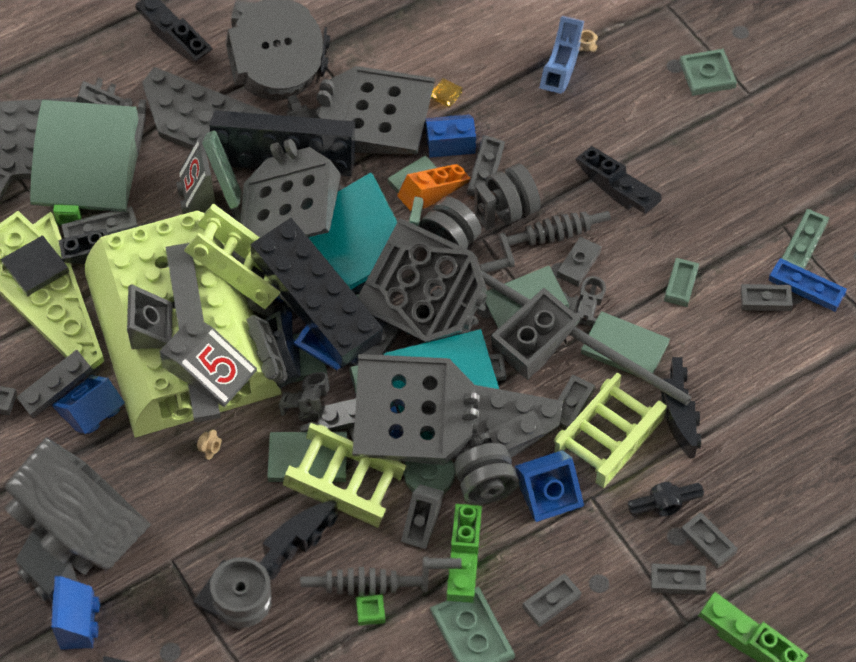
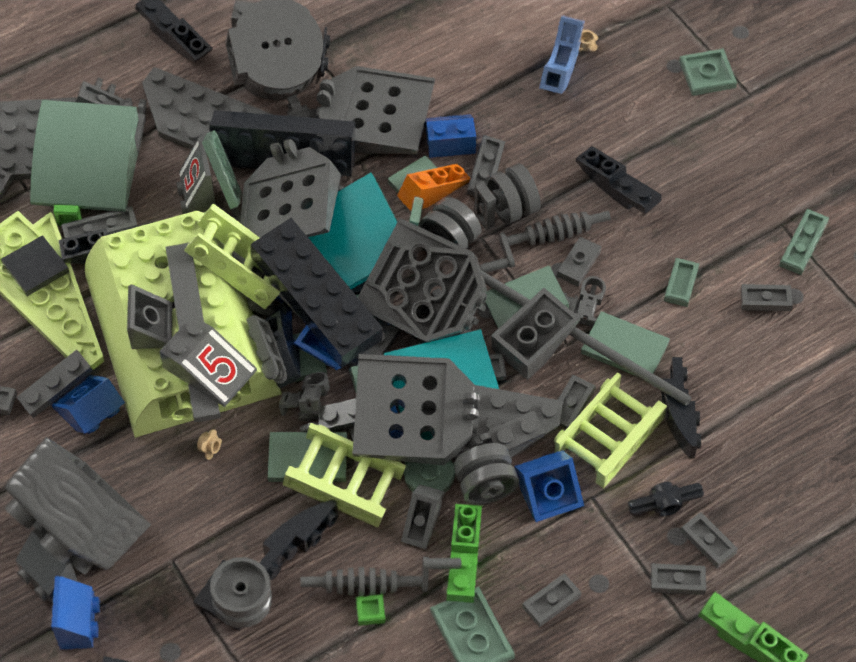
clear yellow tile [431,78,462,108] -> none
blue plate [768,258,847,312] -> none

